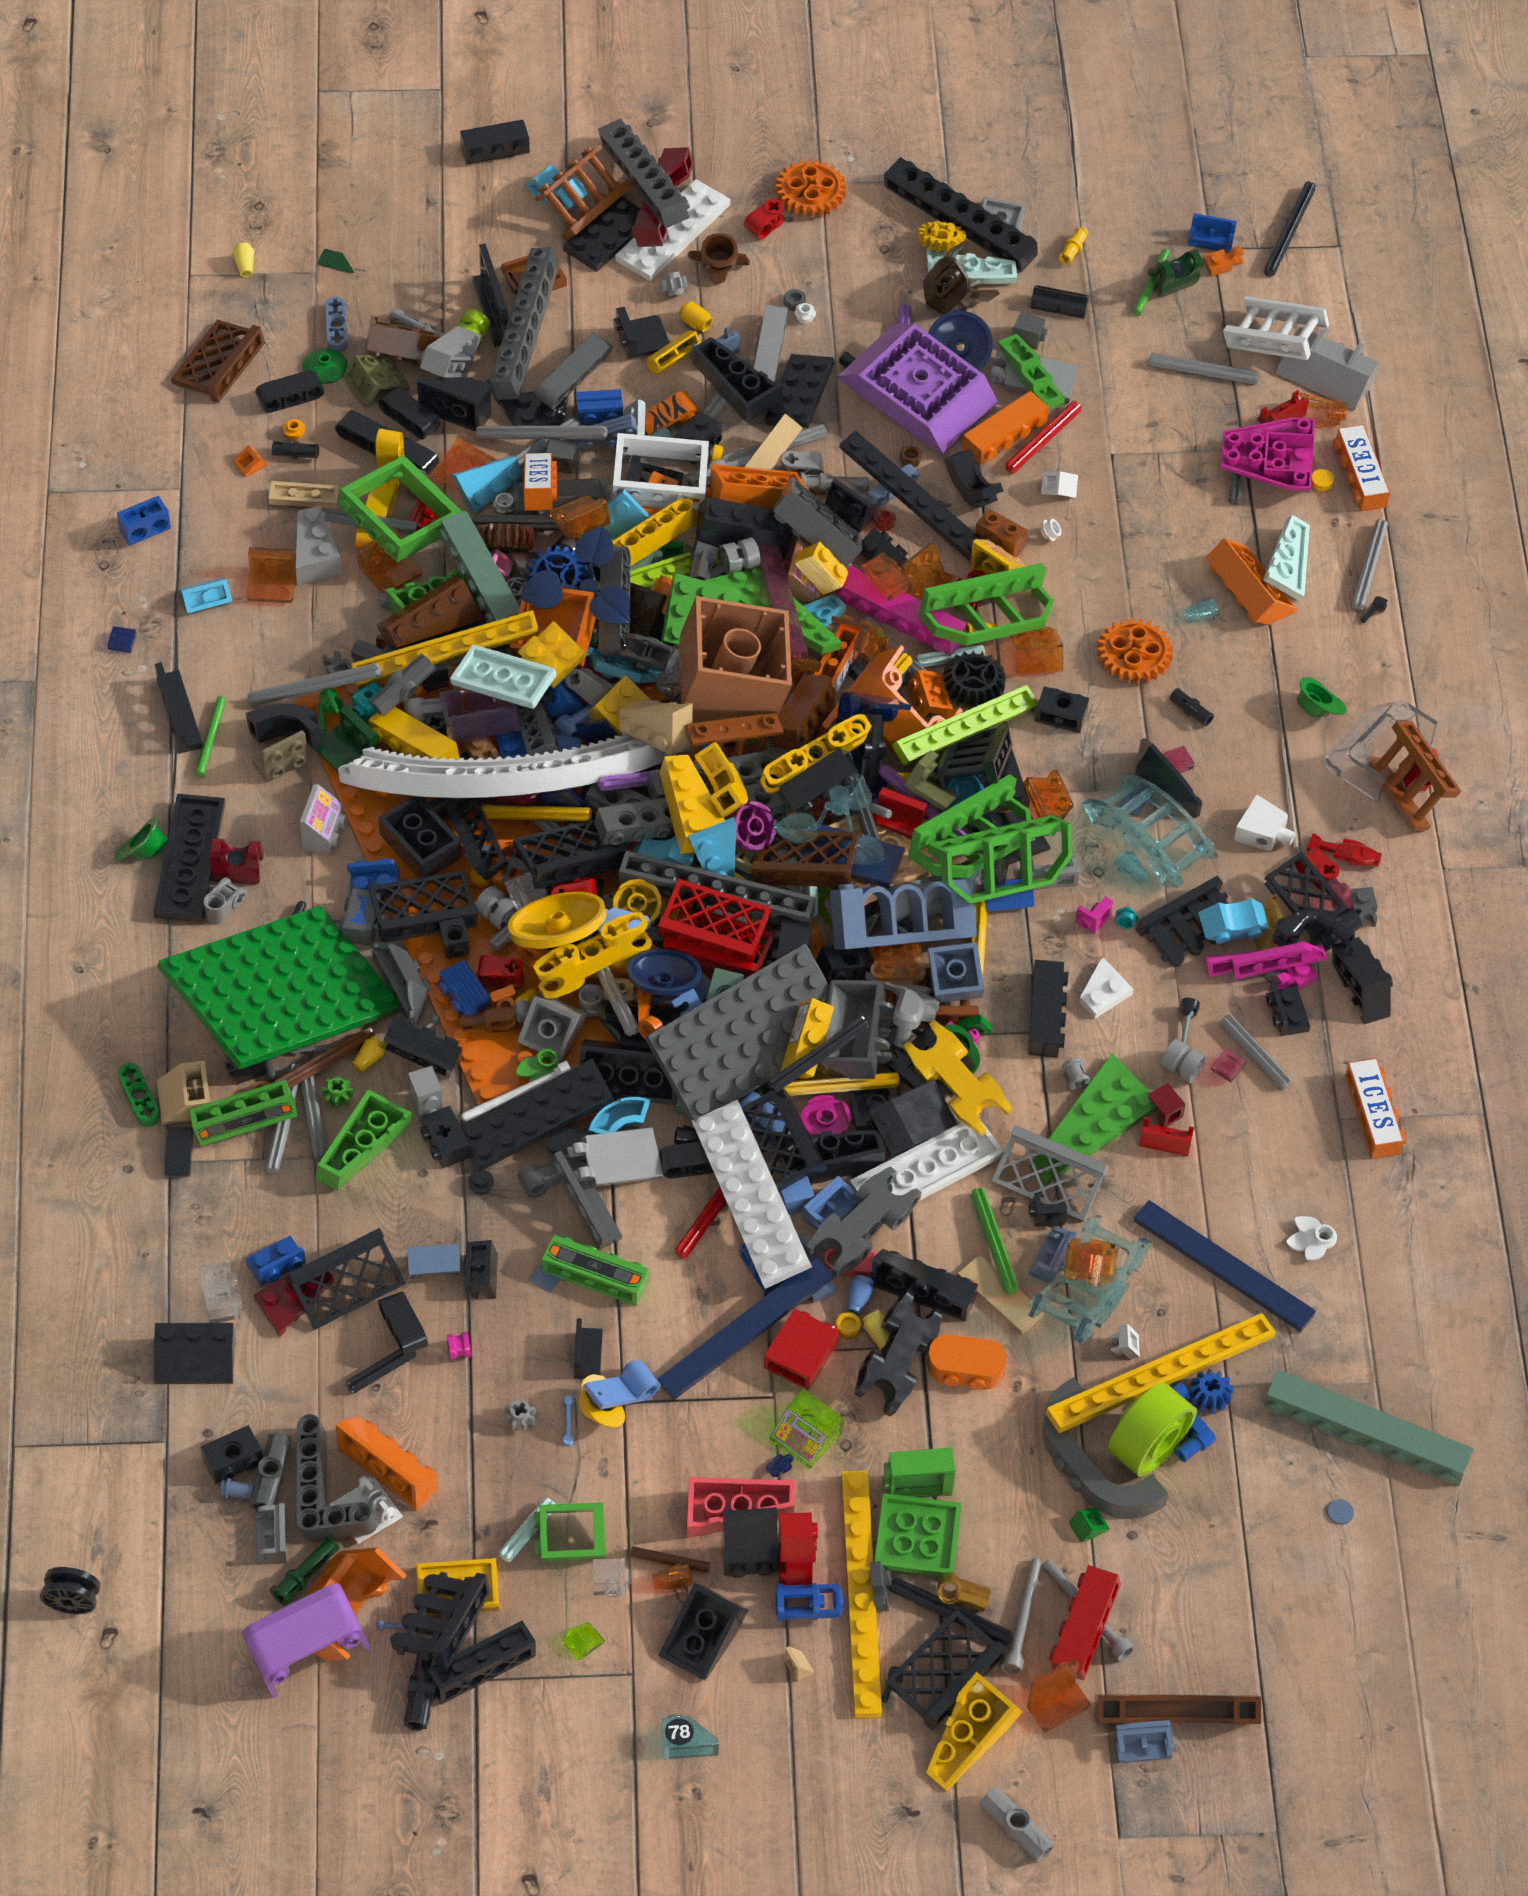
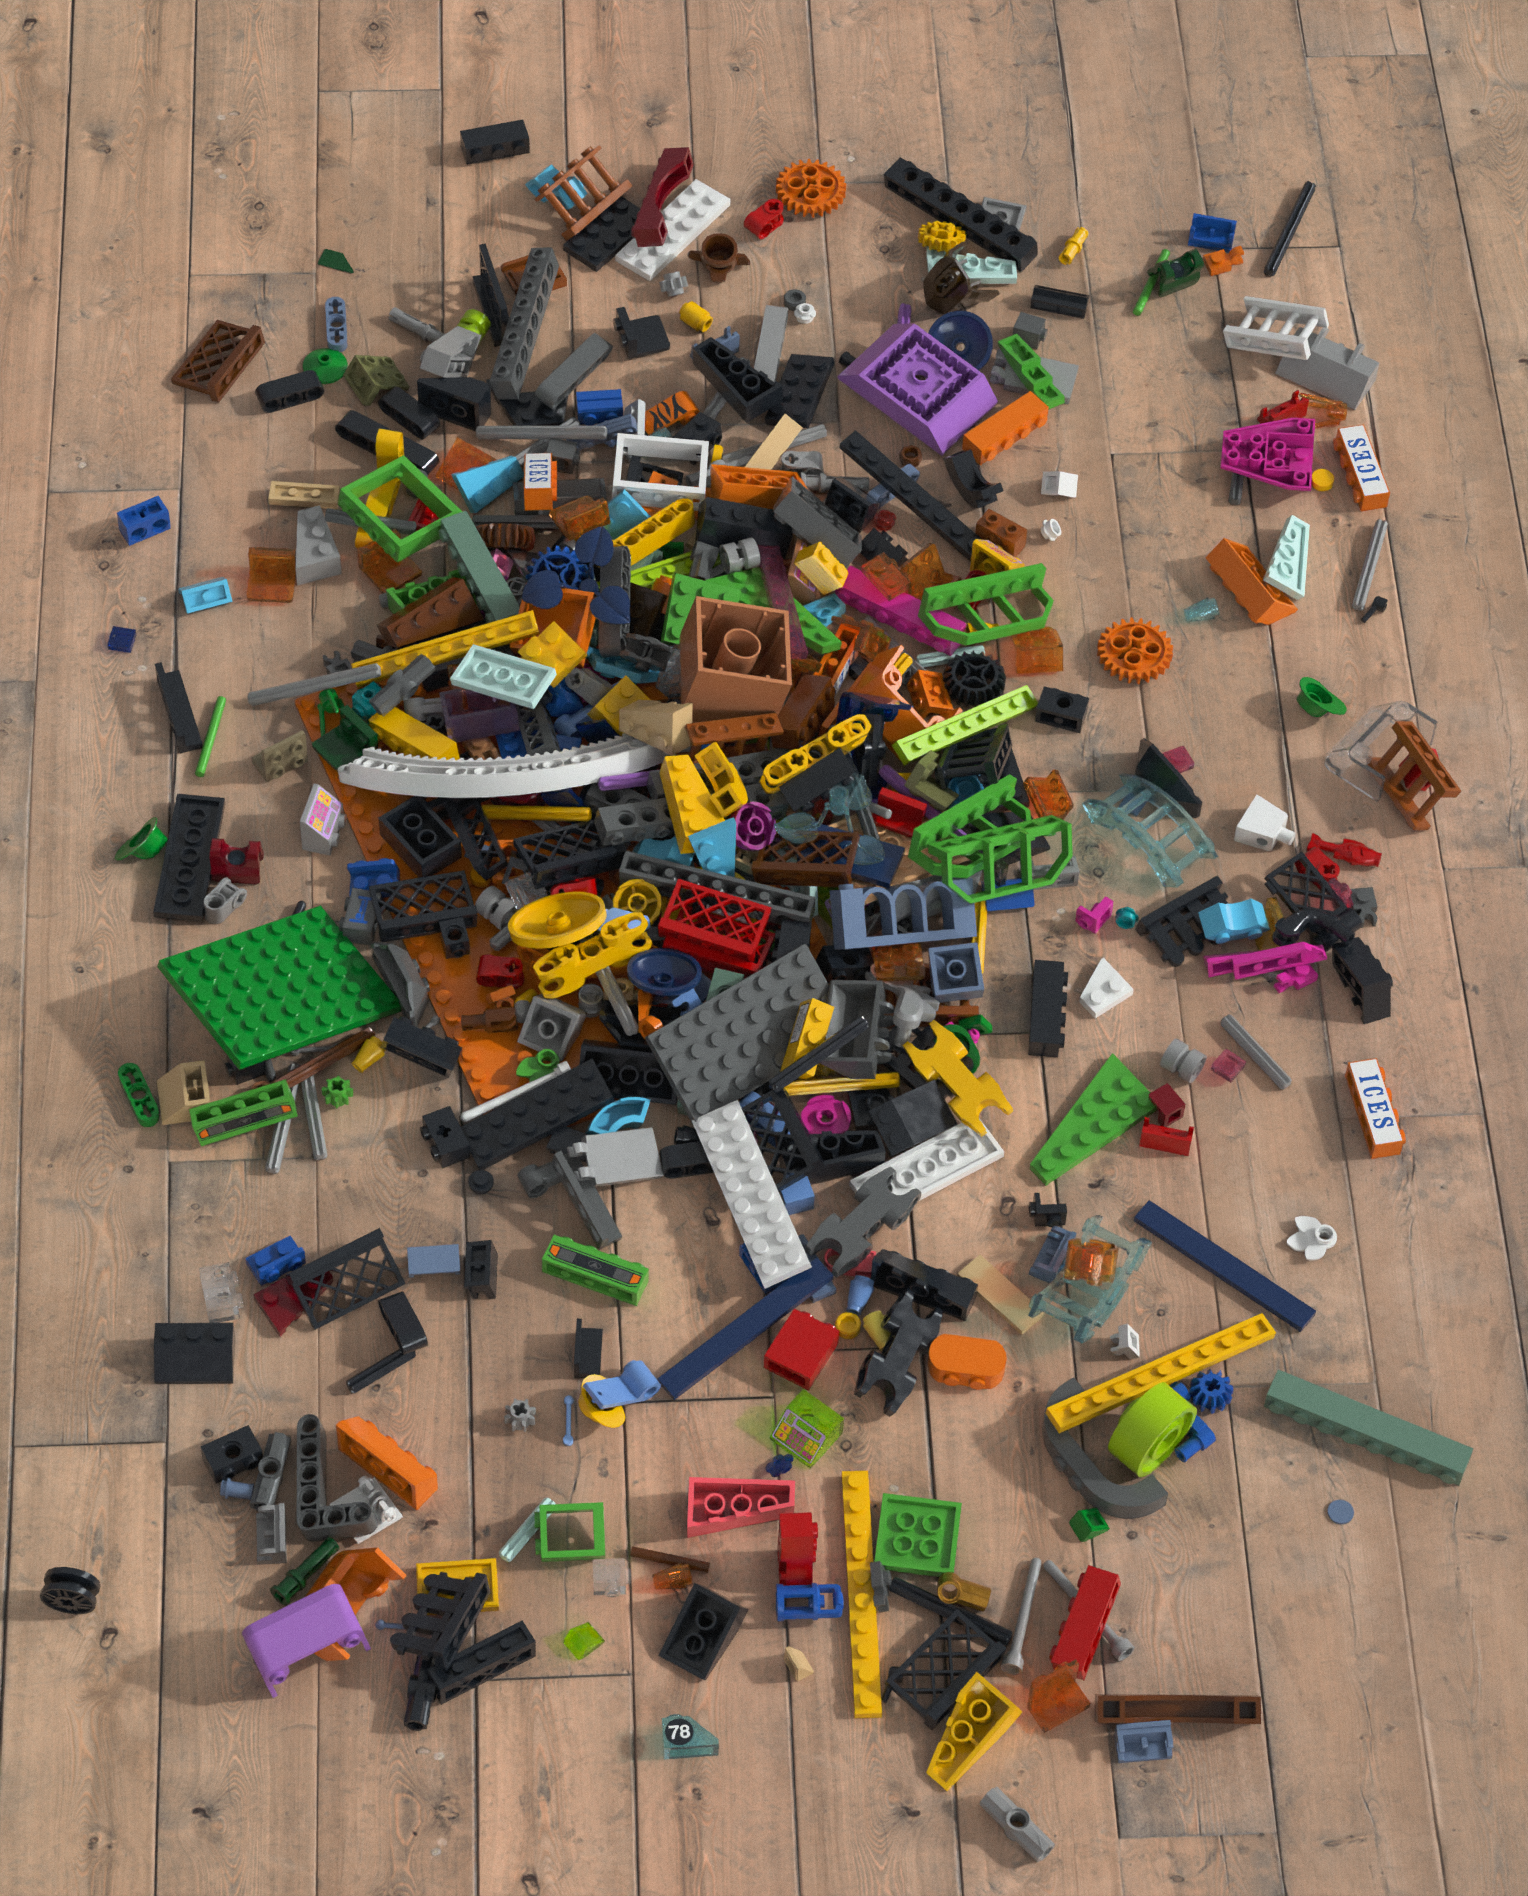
black slope [164,1126,194,1176] -> none
light yellow cone [232,243,254,277] -> none
orange slope [233,445,268,476] -> none
black arch [245,704,323,750] -> none
black pin [272,441,319,459] -> none
light orange plate [283,419,305,441] -> none
bright green wedge [316,1089,412,1191] -> none
reddish brown wedge [366,315,438,365] -> none
light grey brick [408,1066,443,1124] -> none
blue brick [438,960,490,1015] -> none
dark pink wheel [447,1331,471,1360] -> none
white plate [493,493,514,514] -> none
sand blue piece [530,1264,562,1293] -> none
dark grey brick [598,118,690,228] -> none
yellow piece [647,330,701,375] -> none
red axle [675,1187,727,1259] -> none
black slope [721,1507,778,1578] -> none
medium blue hinge [803,1176,858,1231] -> none
bright green window [882,1447,956,1498] -> none
bright green axle [971,1188,1019,1295] -> none
light grey fence [992,1125,1109,1221] -> none
red axle [1005,401,1082,474] -> none
light grey bush [1062,1058,1090,1091] -> none
clear light blue cone [1114,849,1151,884] -> none
light grey axle [1149,353,1259,385] -> none
black pin [1169,688,1214,726] -> none
black hinge [1180,998,1200,1043] -> none
black bracket [1266,983,1310,1036] -> none

